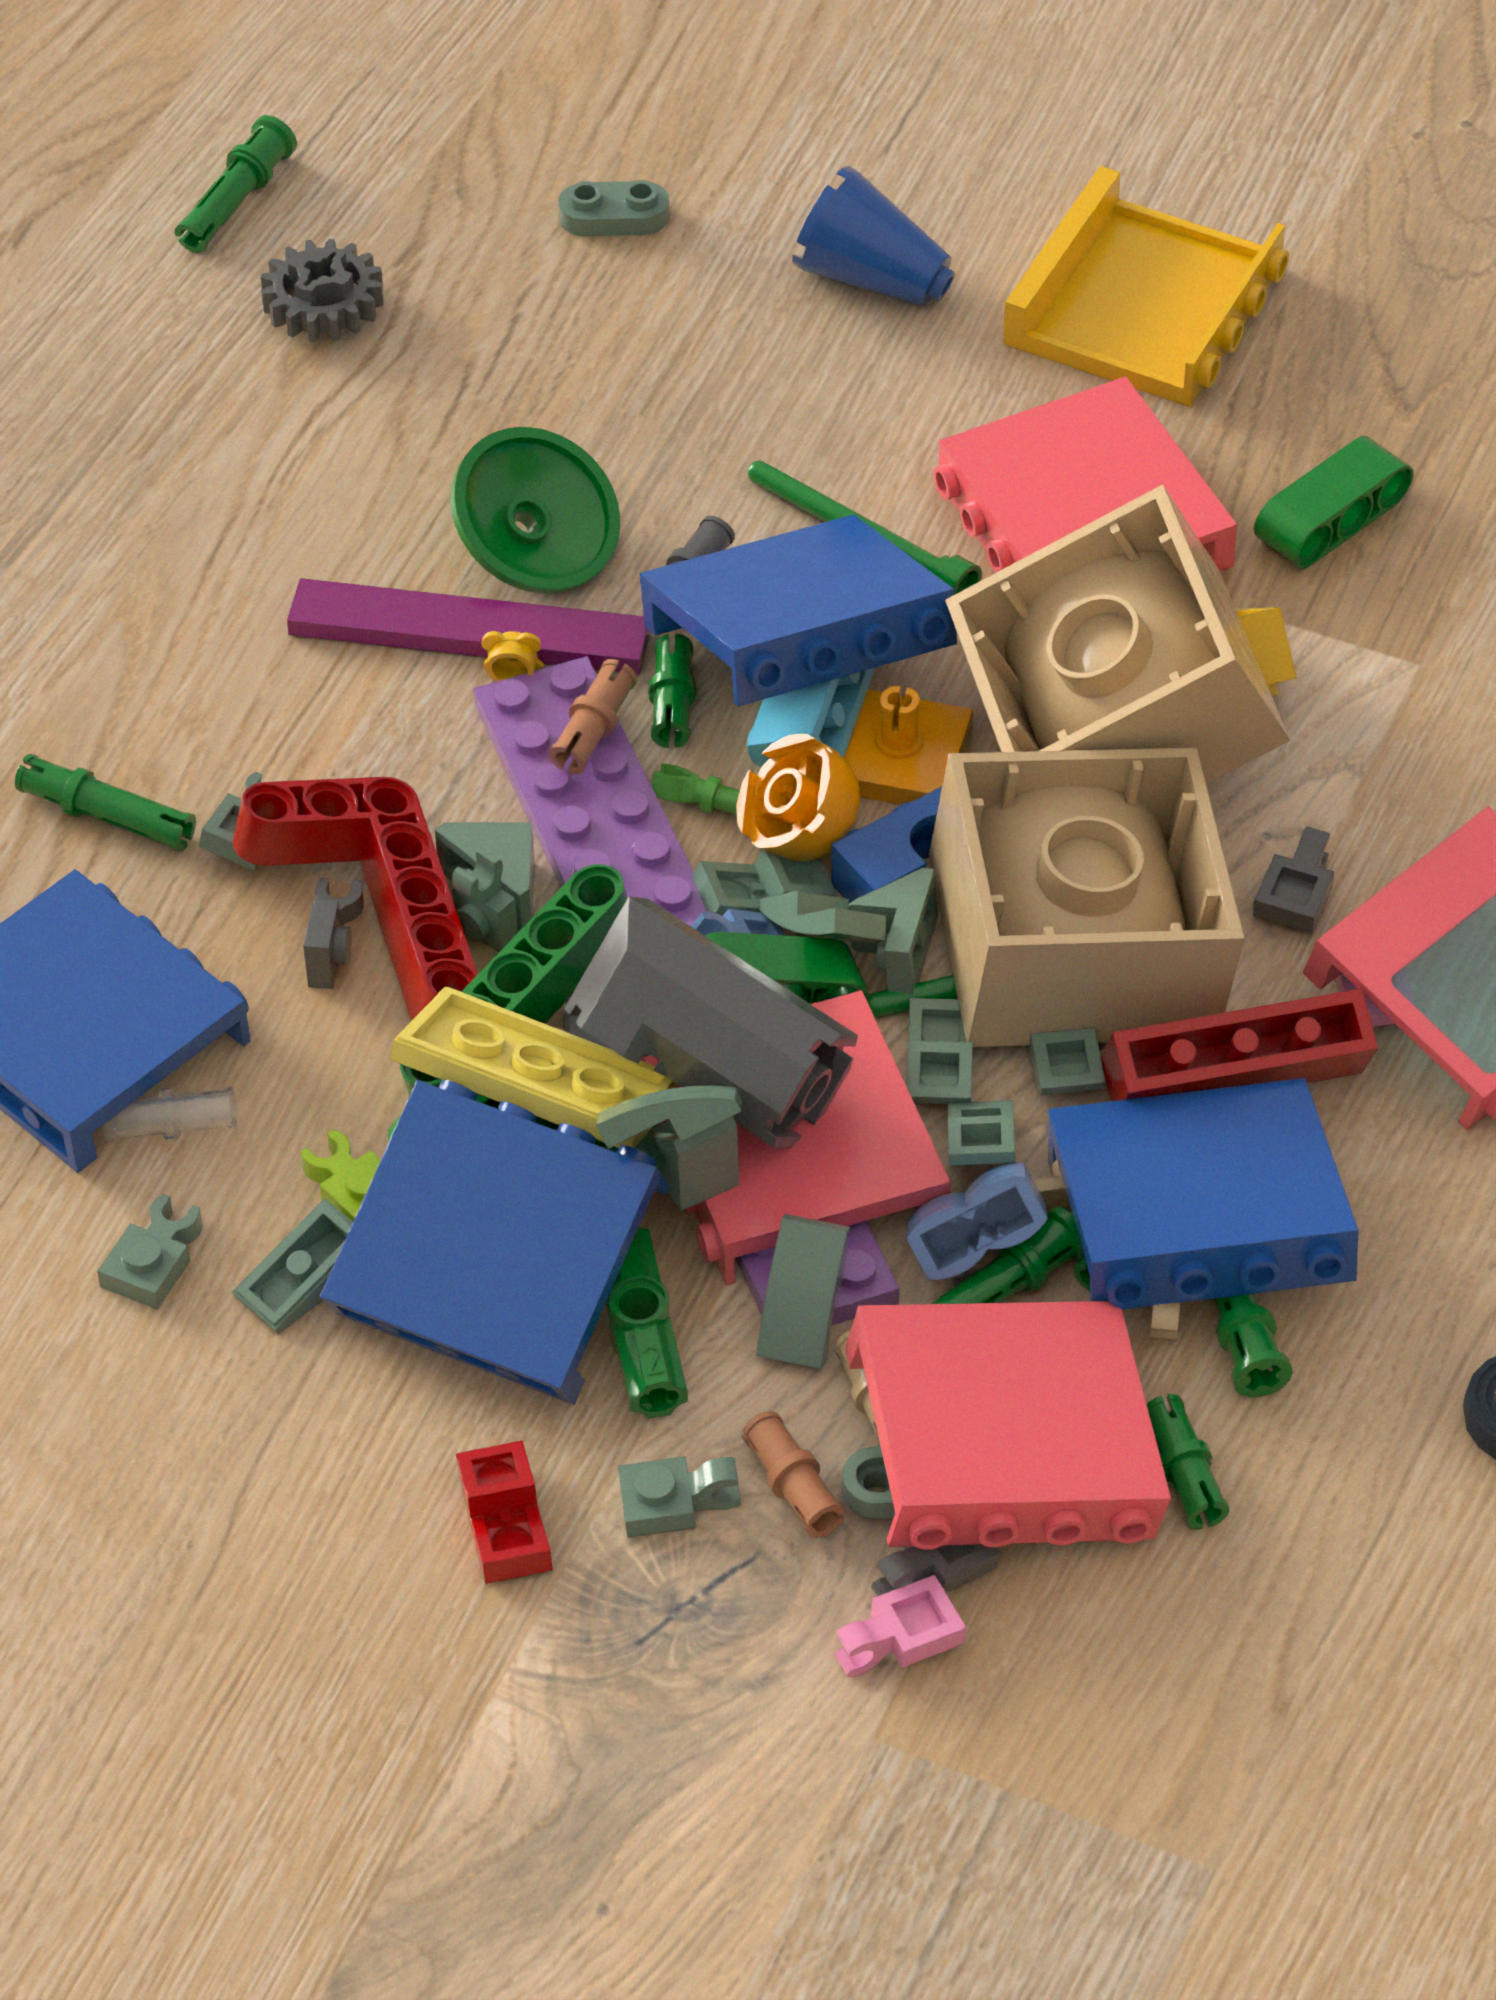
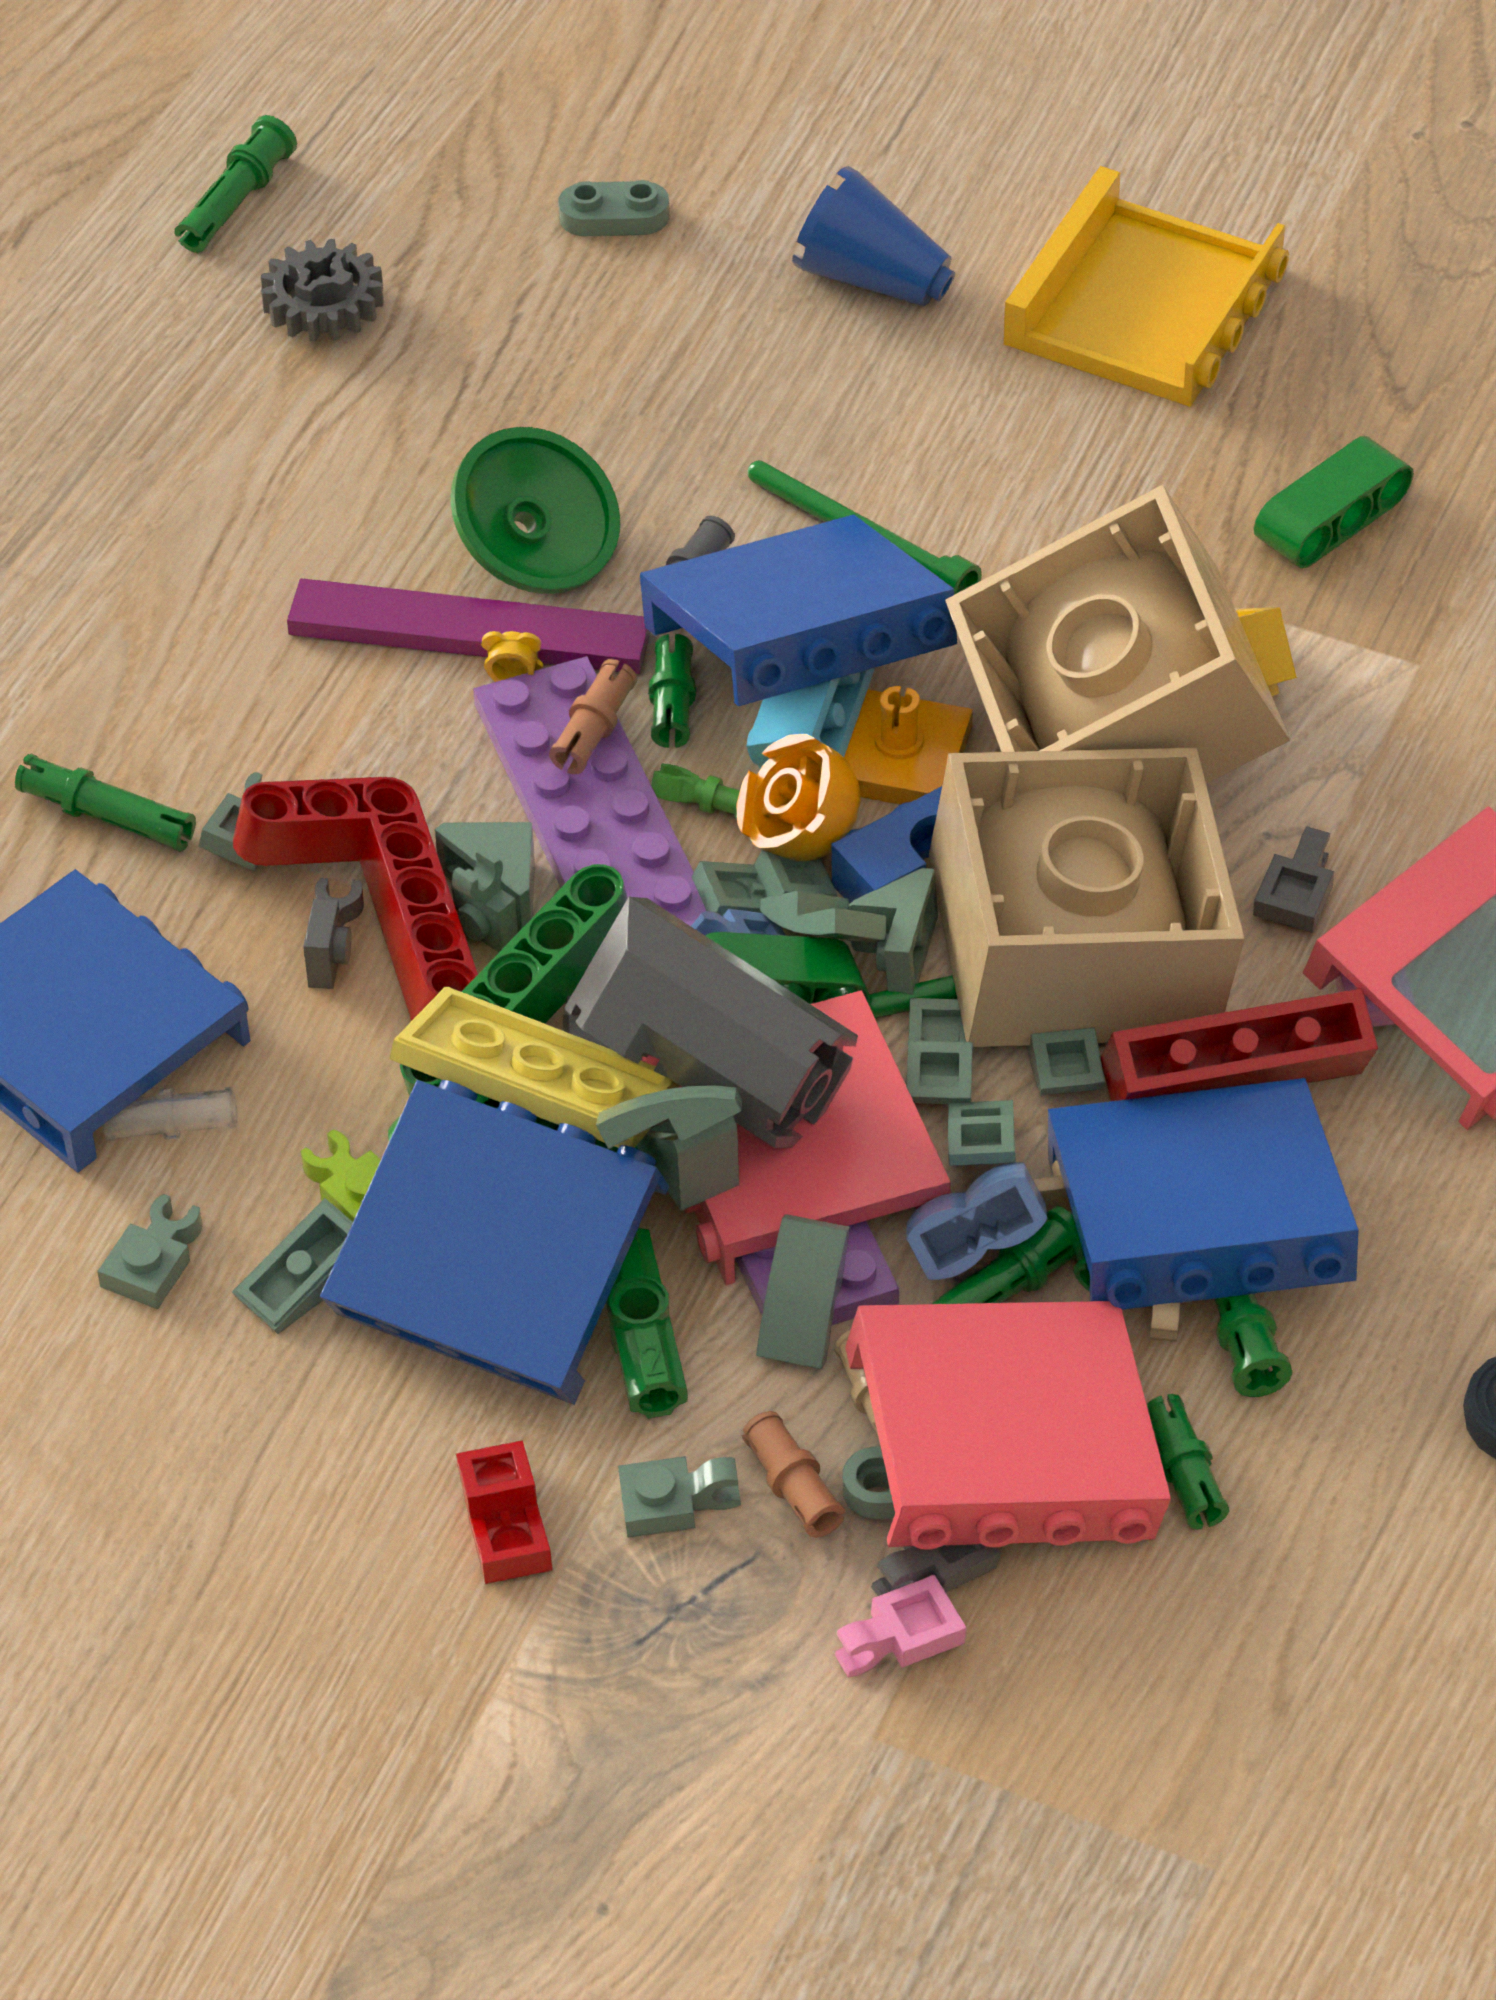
coral panel [933,376,1237,573] -> none

